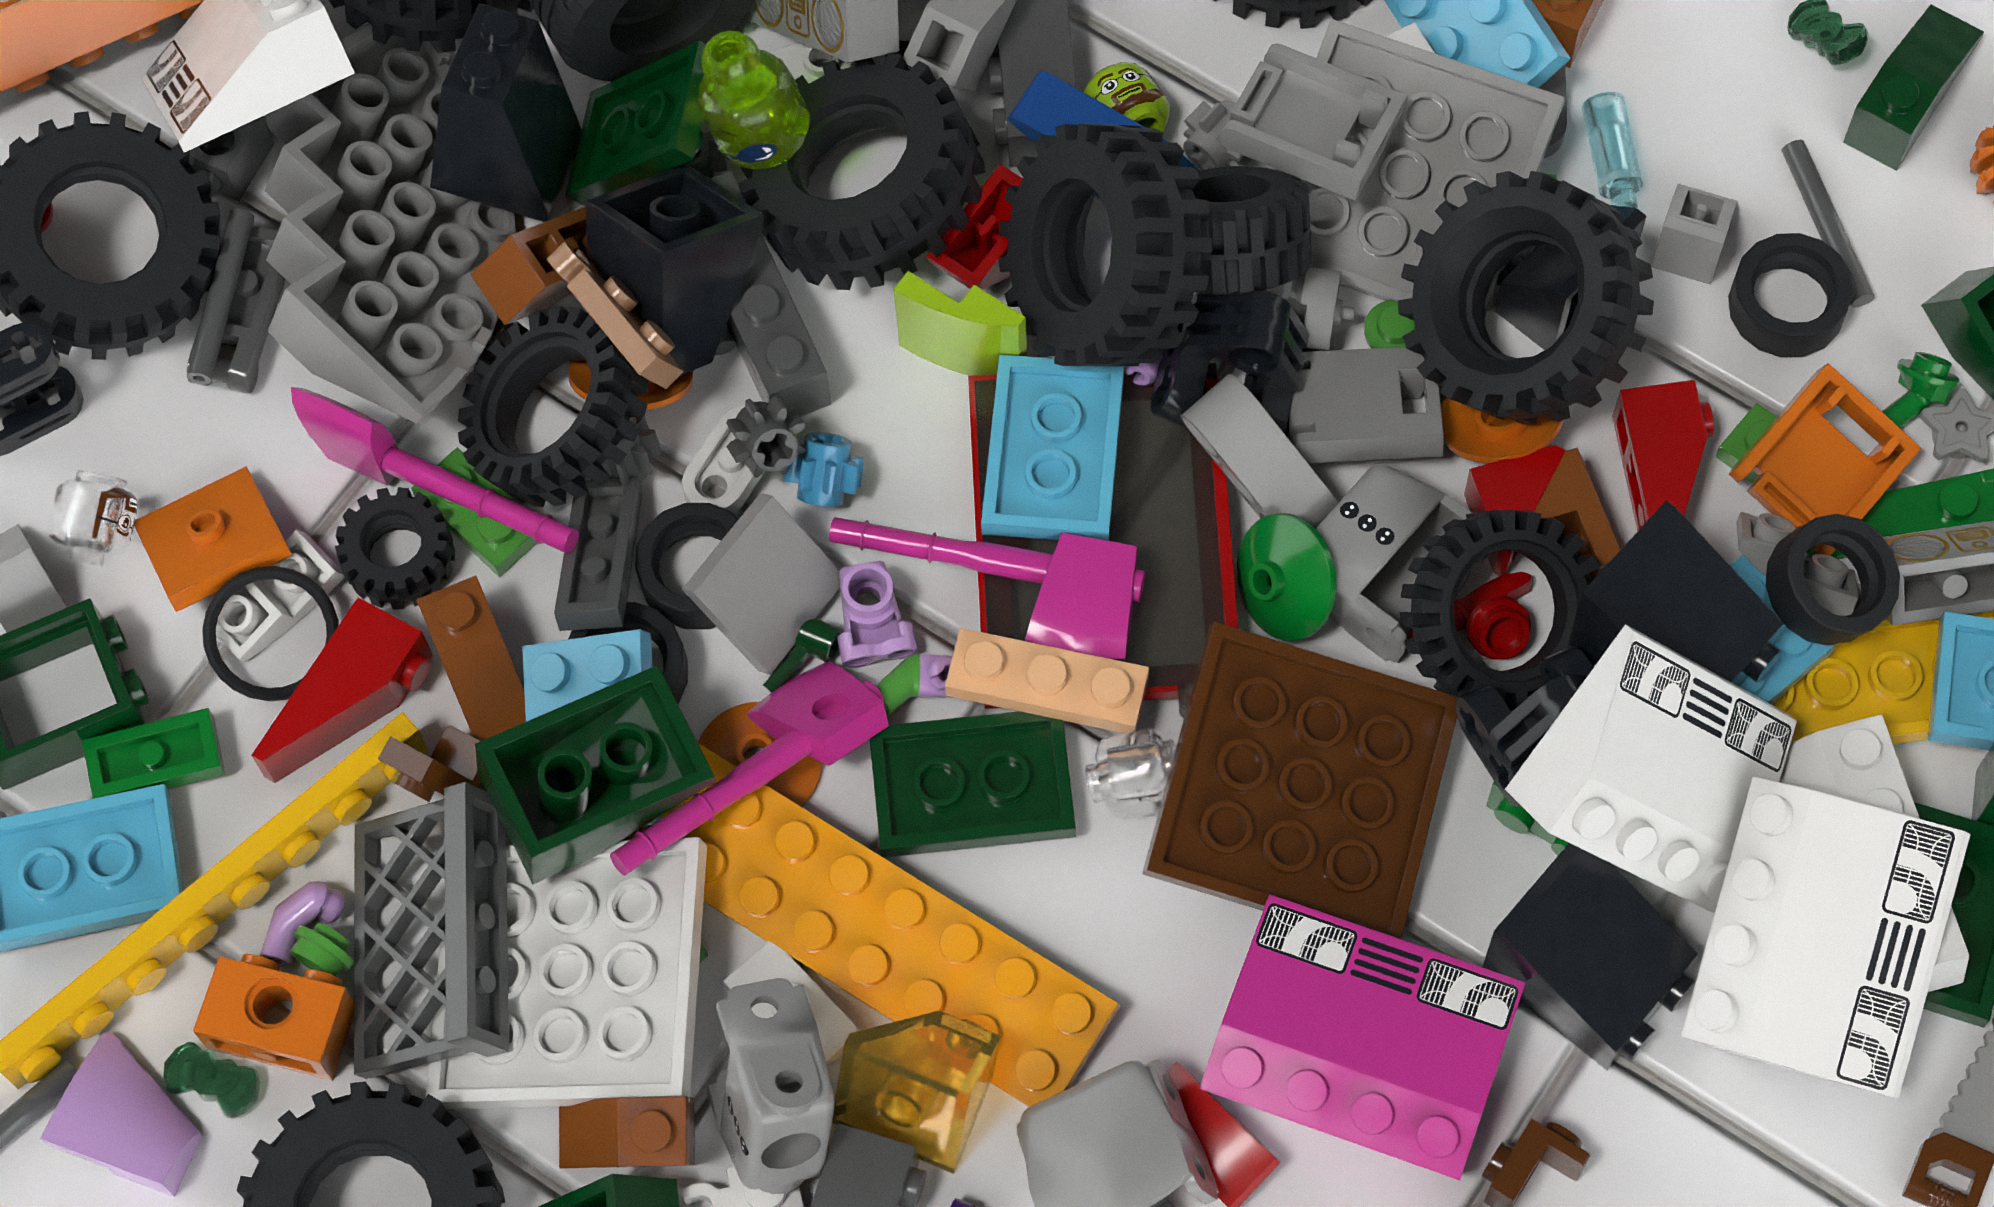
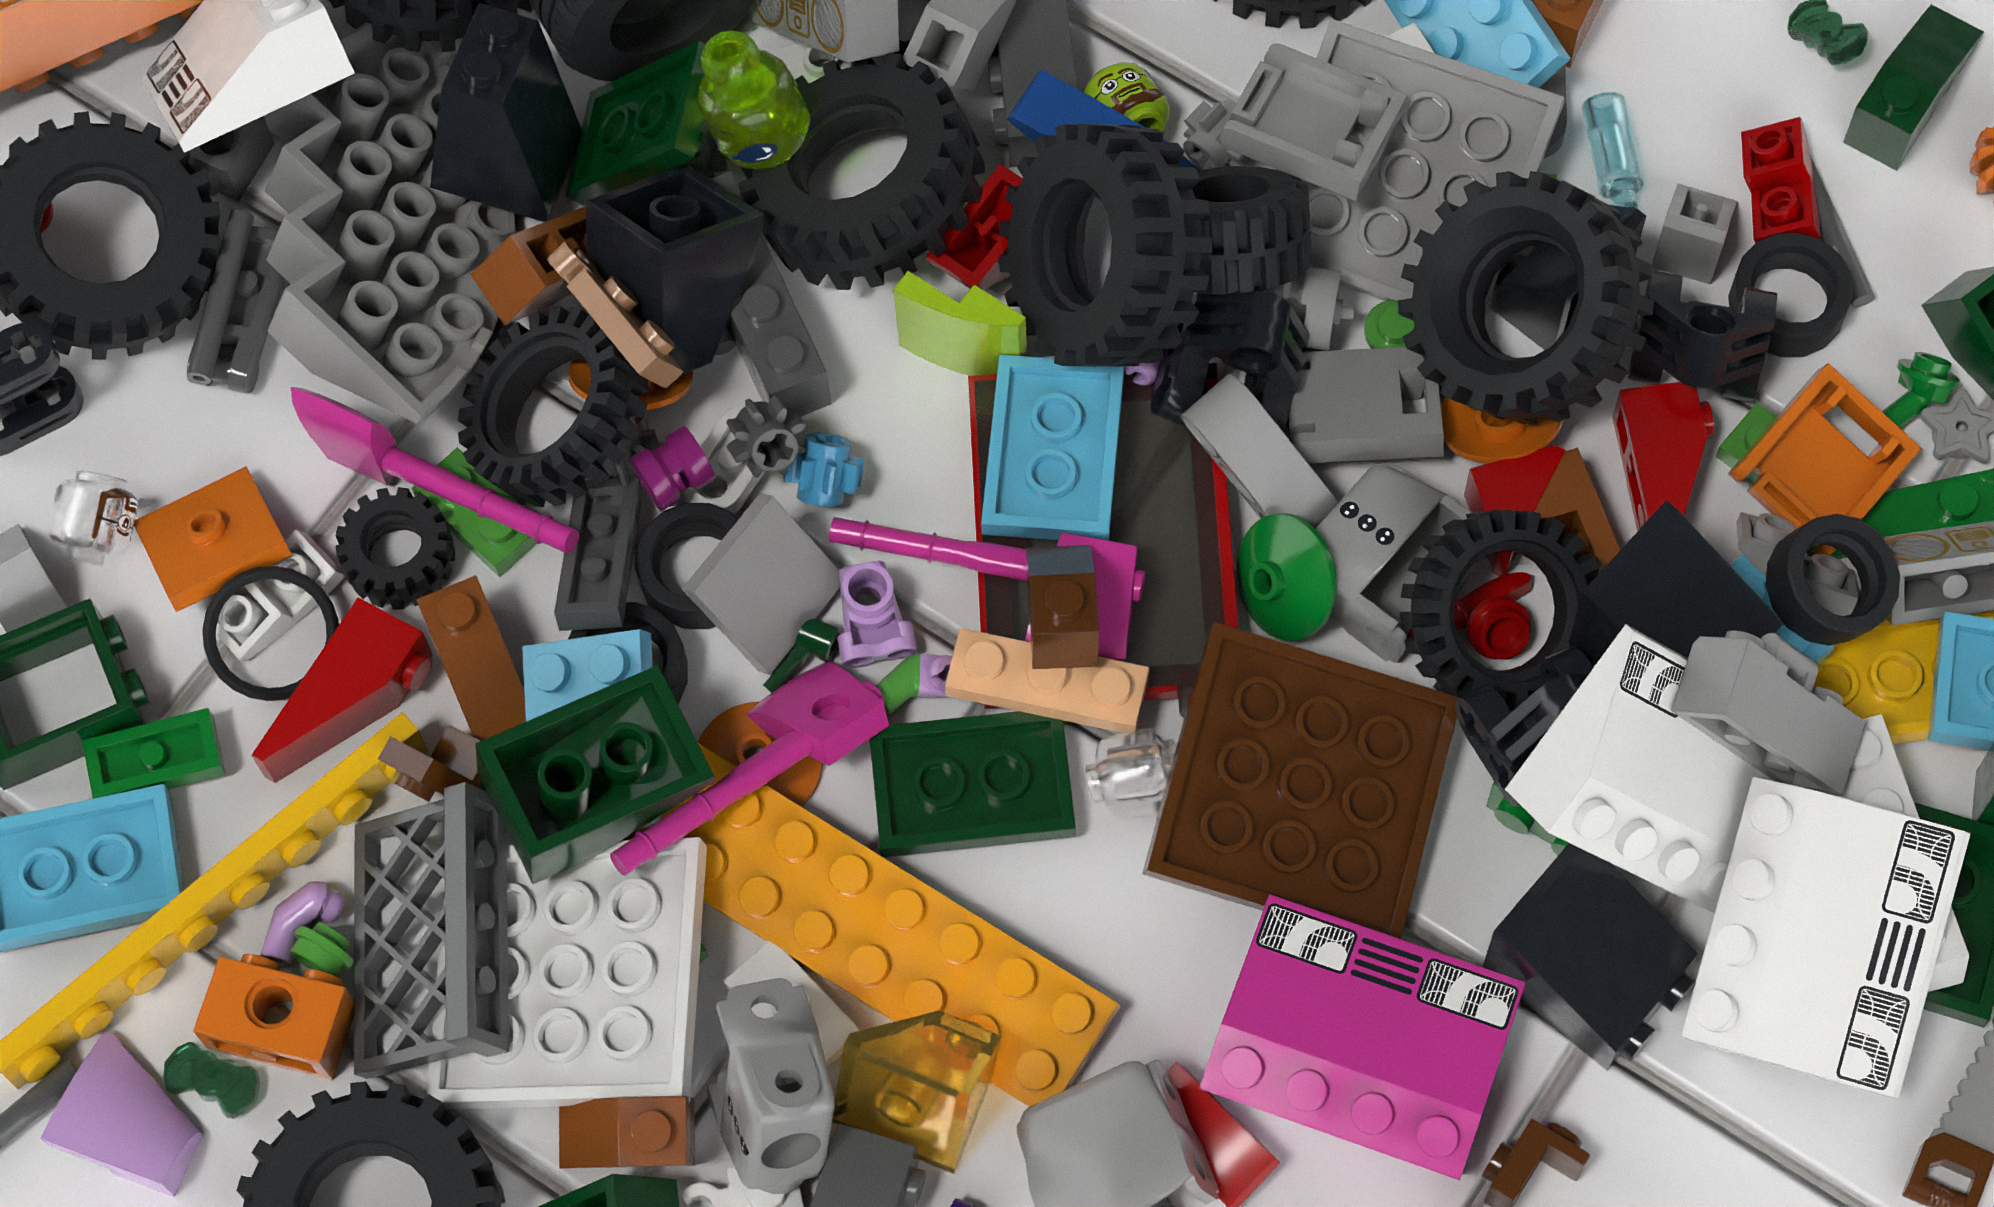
none -> magenta wheel [629,426,716,512]
none -> reddish brown slope [1026,545,1099,669]
none -> black piece [1628,270,1777,402]
none -> light grey piece [1671,631,1865,795]
none -> red slope [1741,117,1821,243]

